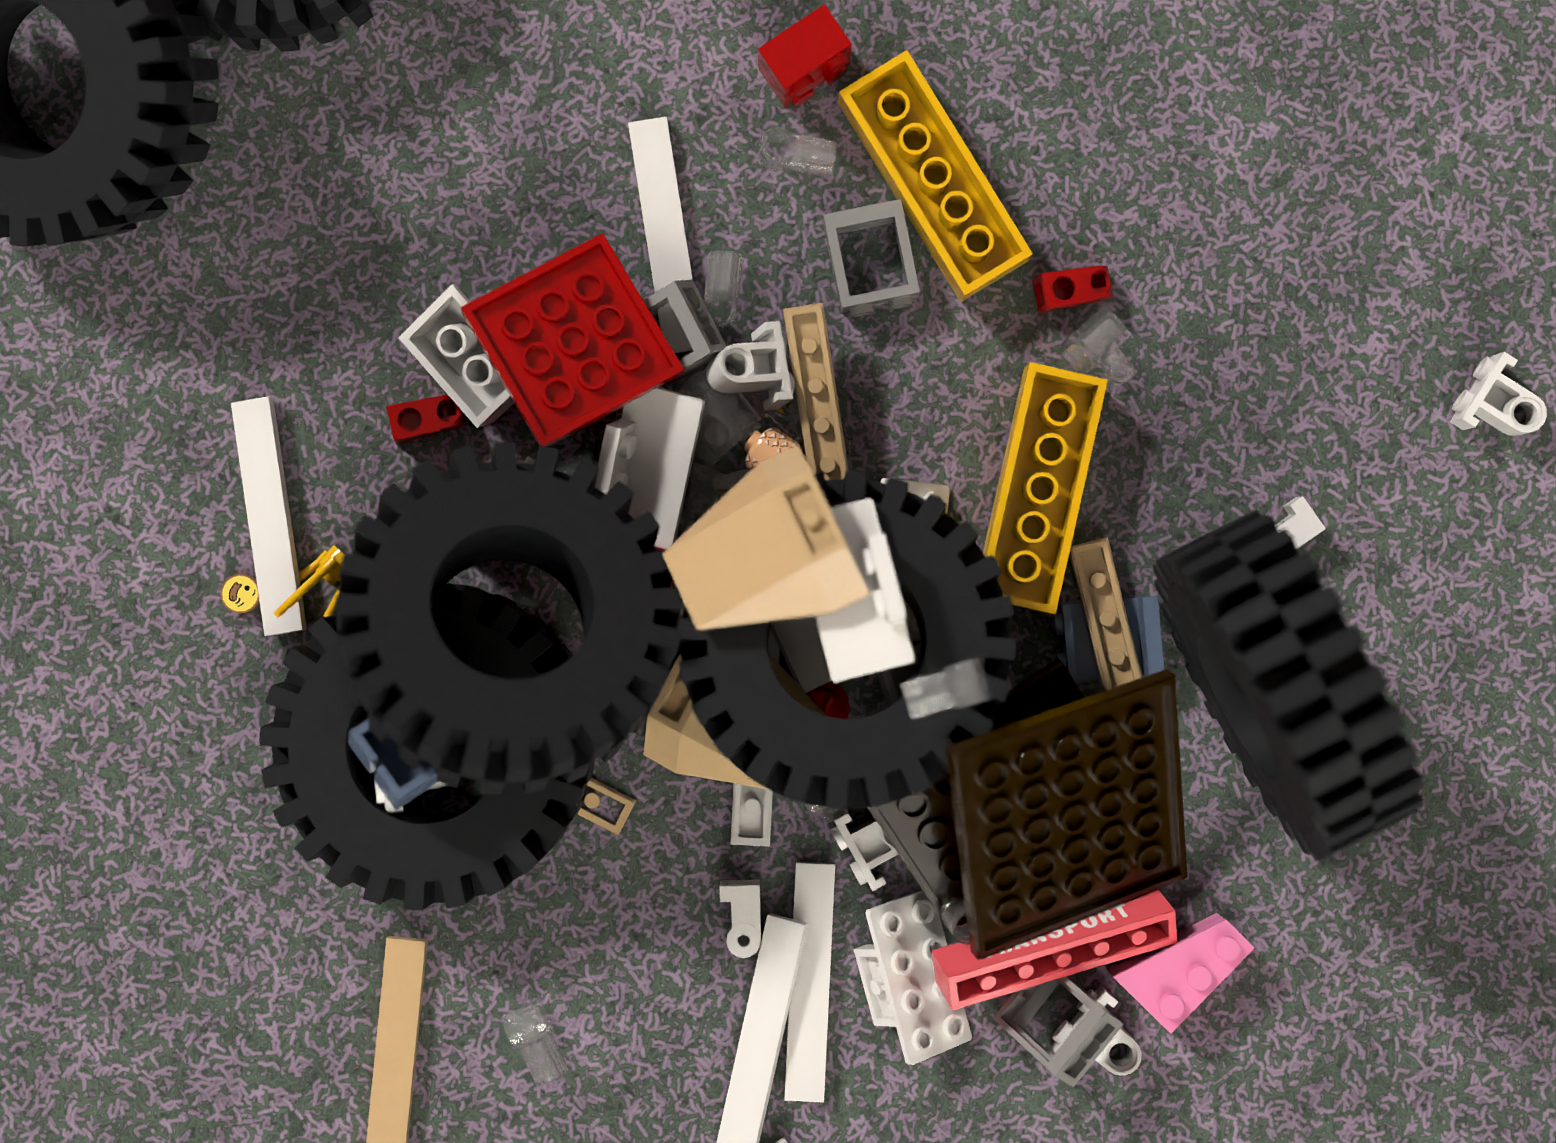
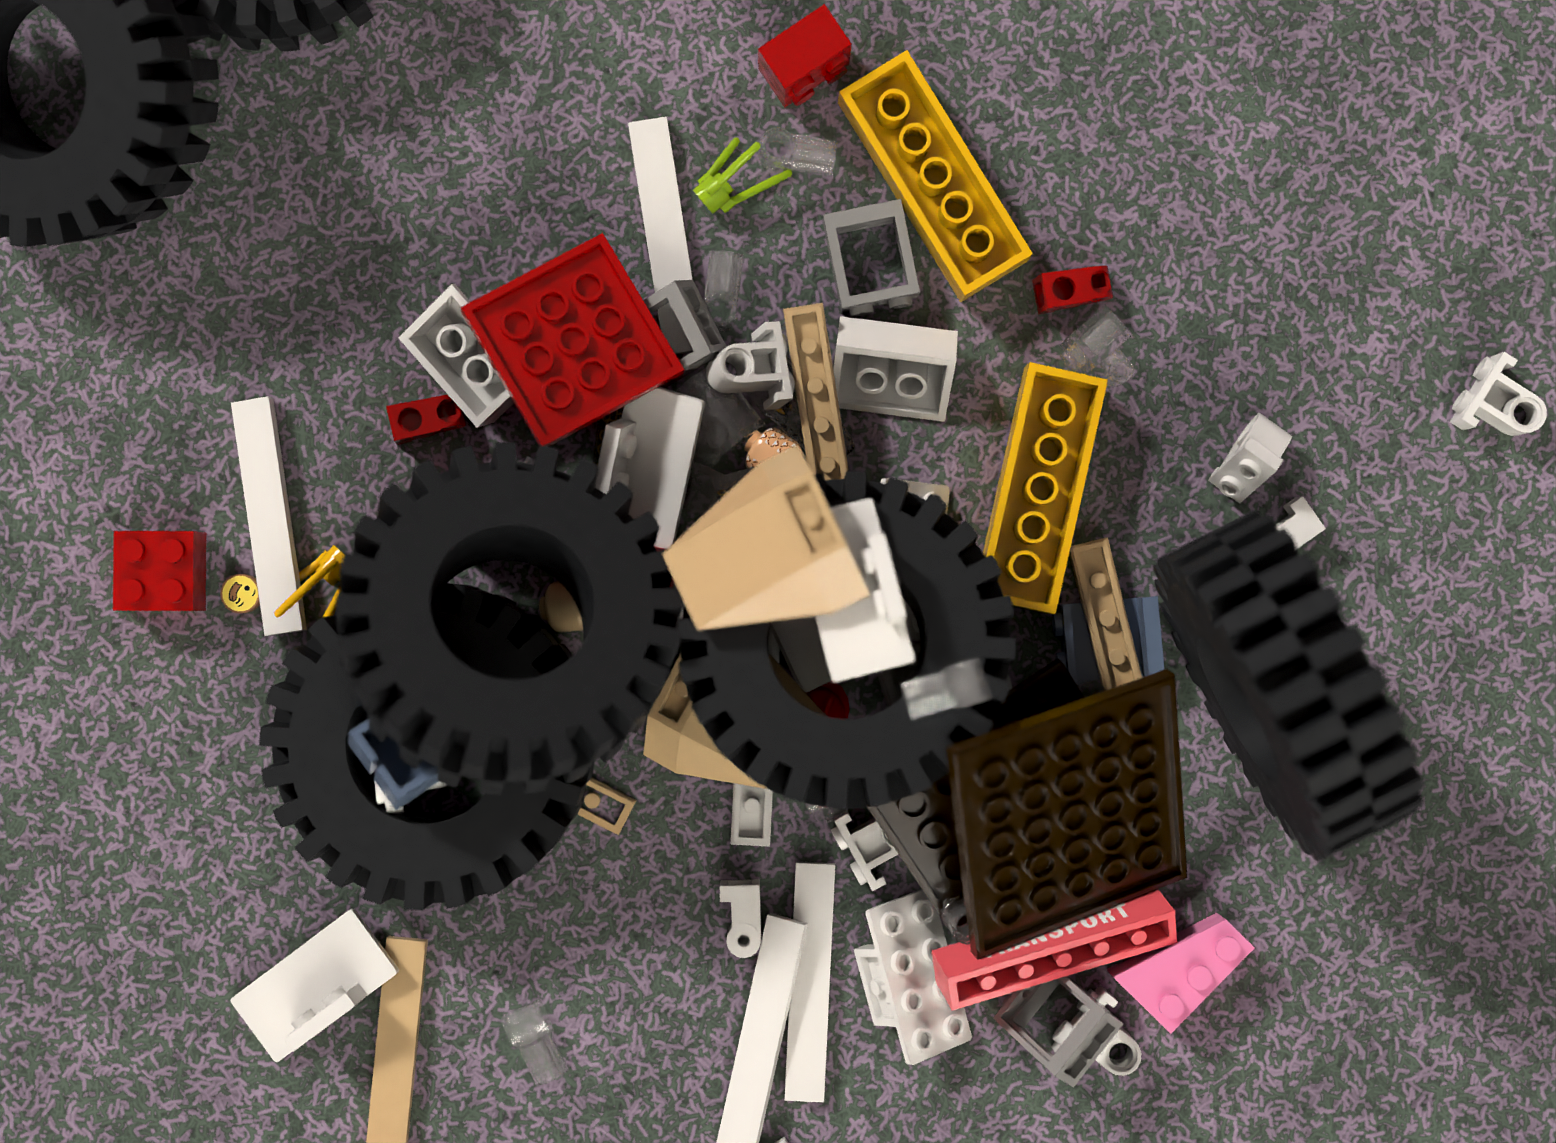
none -> red brick [113,531,206,611]
none -> white bracket [231,909,399,1062]
none -> tan head [539,581,583,632]
none -> lime plant [693,137,792,214]
none -> white slope [833,316,958,422]
none -> white pin [1208,413,1292,504]

